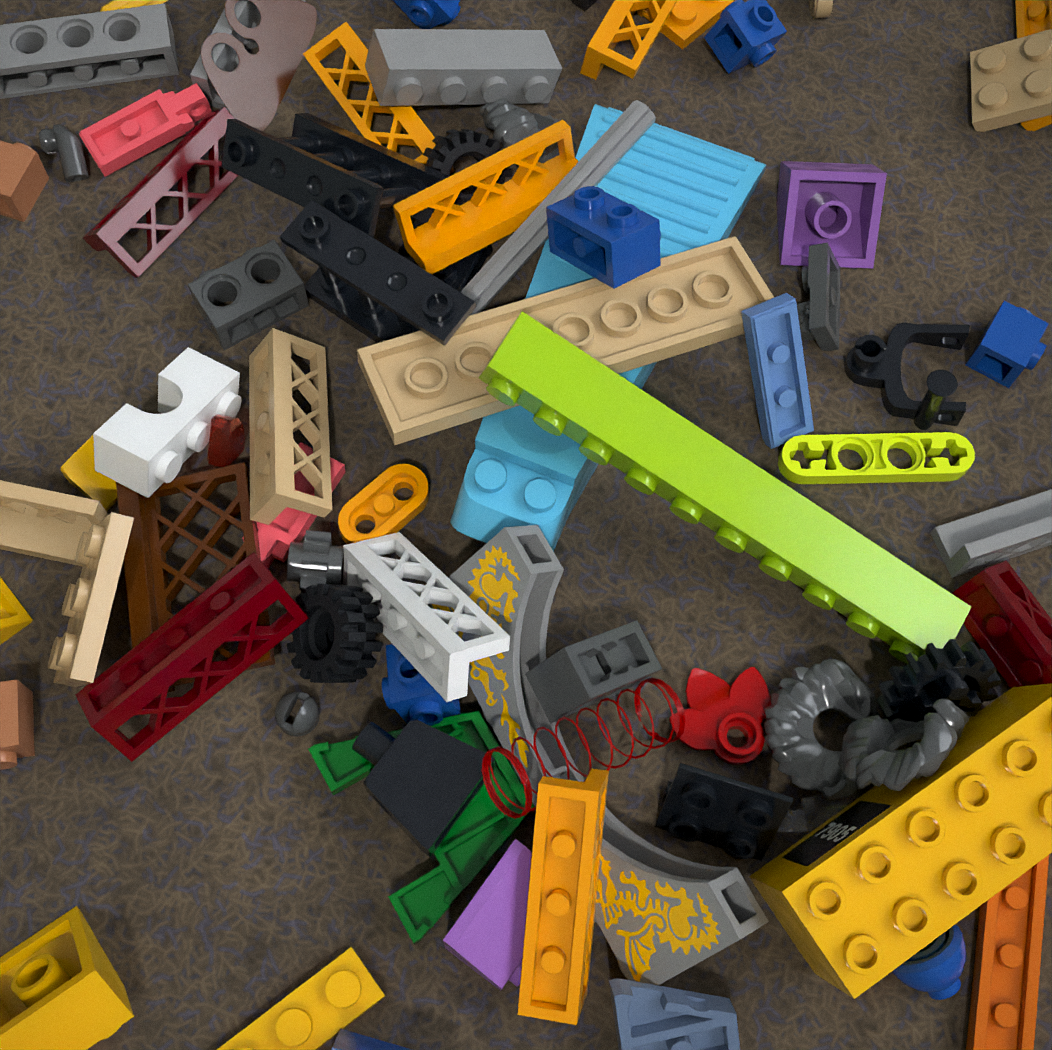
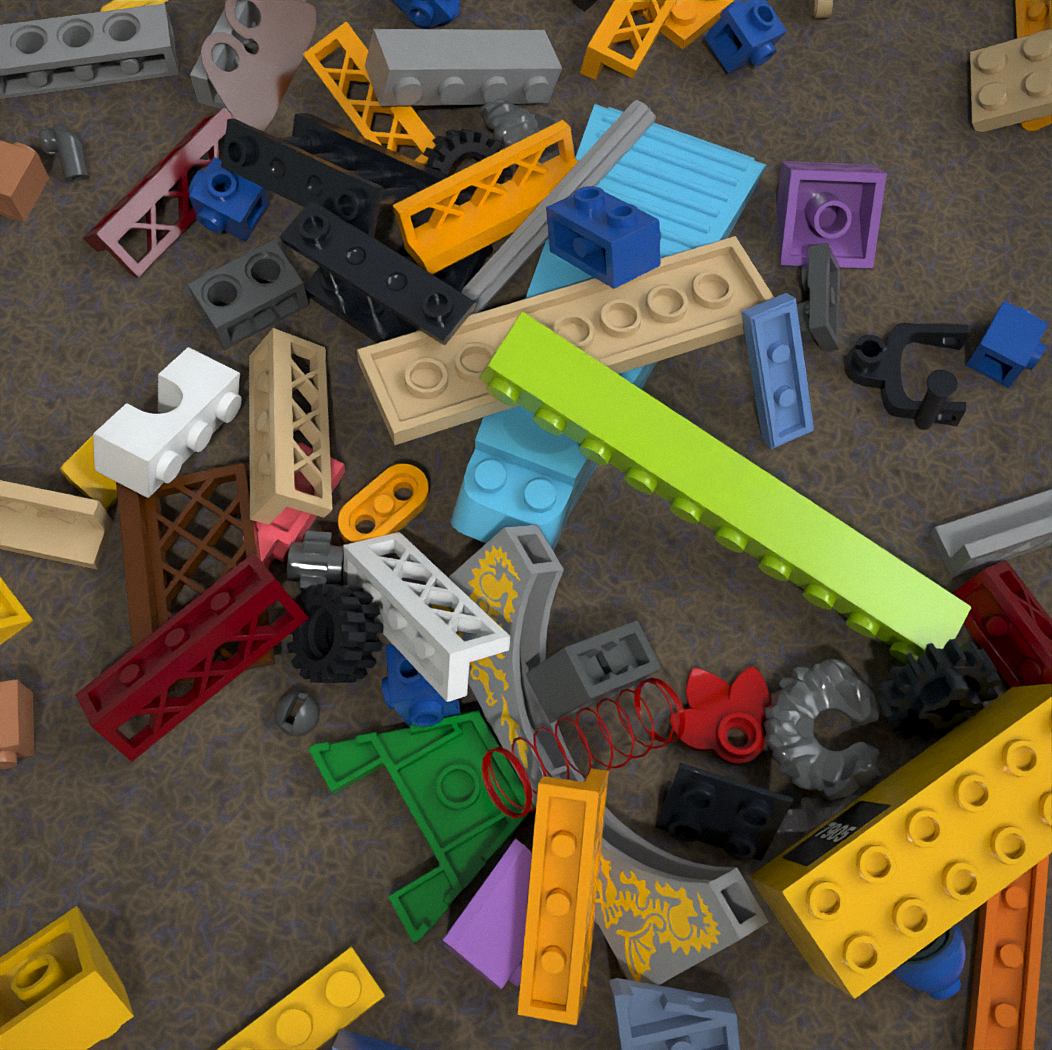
tan plate [48,512,134,687] -> none
coral hinge [79,83,212,177] -> none
clear red tile [207,414,244,467] -> none
black torso [352,719,495,858] -> none
neon yellow beam [778,432,975,484] -> none
dark grey piece [838,699,969,791] -> none
none -> blue brick [189,157,269,242]

